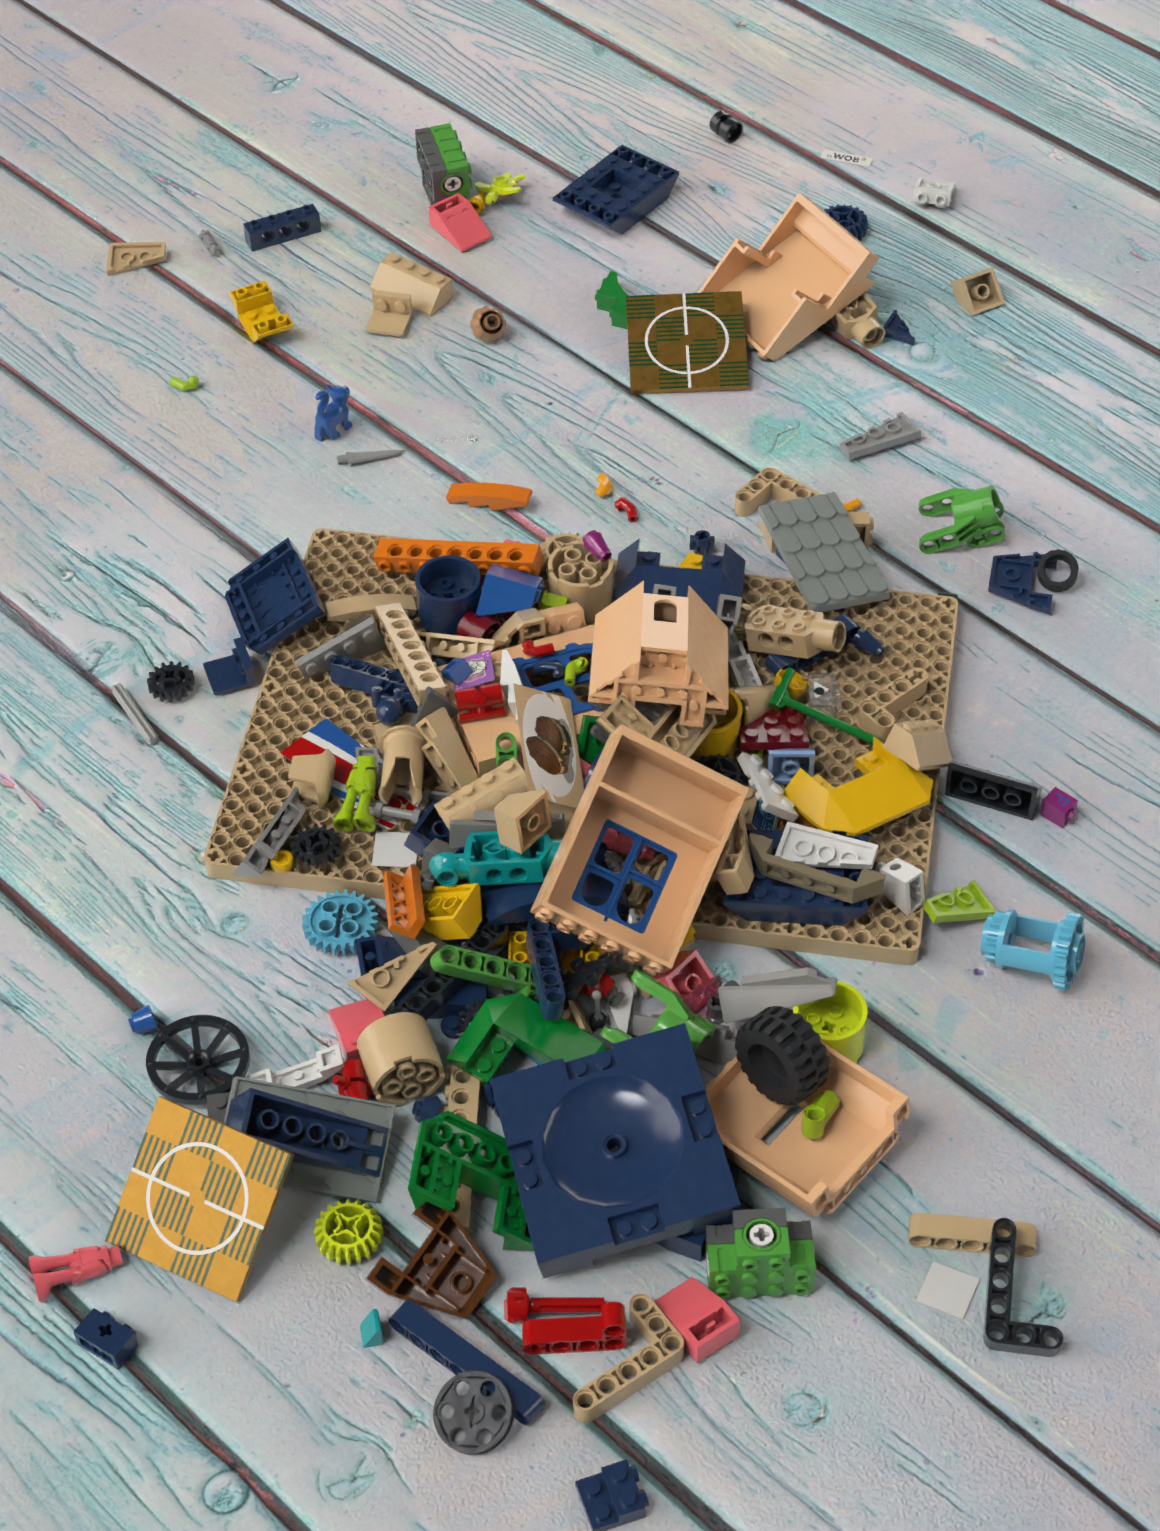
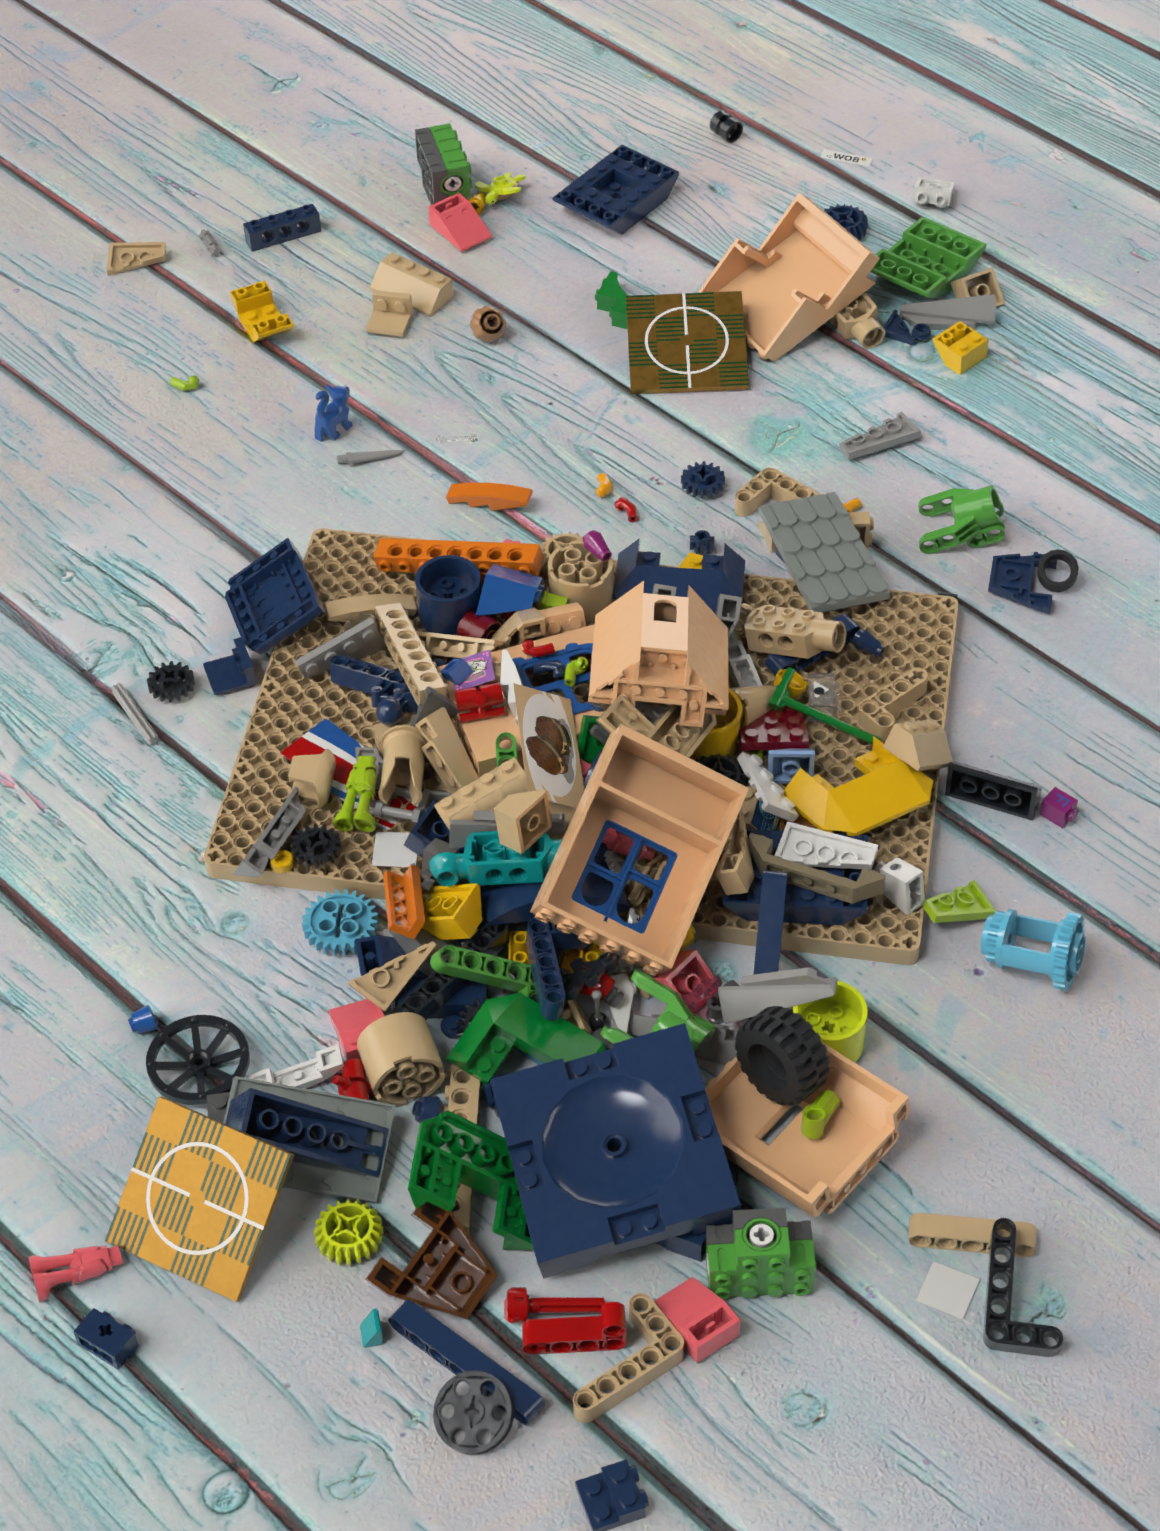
none -> dark blue gear [681,461,725,499]
none -> dark blue beam [749,870,788,1020]
none -> bright green slope [870,217,987,298]
none -> light grey wedge [899,294,996,330]
none -> dark blue plate [911,323,931,341]
none -> yellow slope [933,321,989,375]

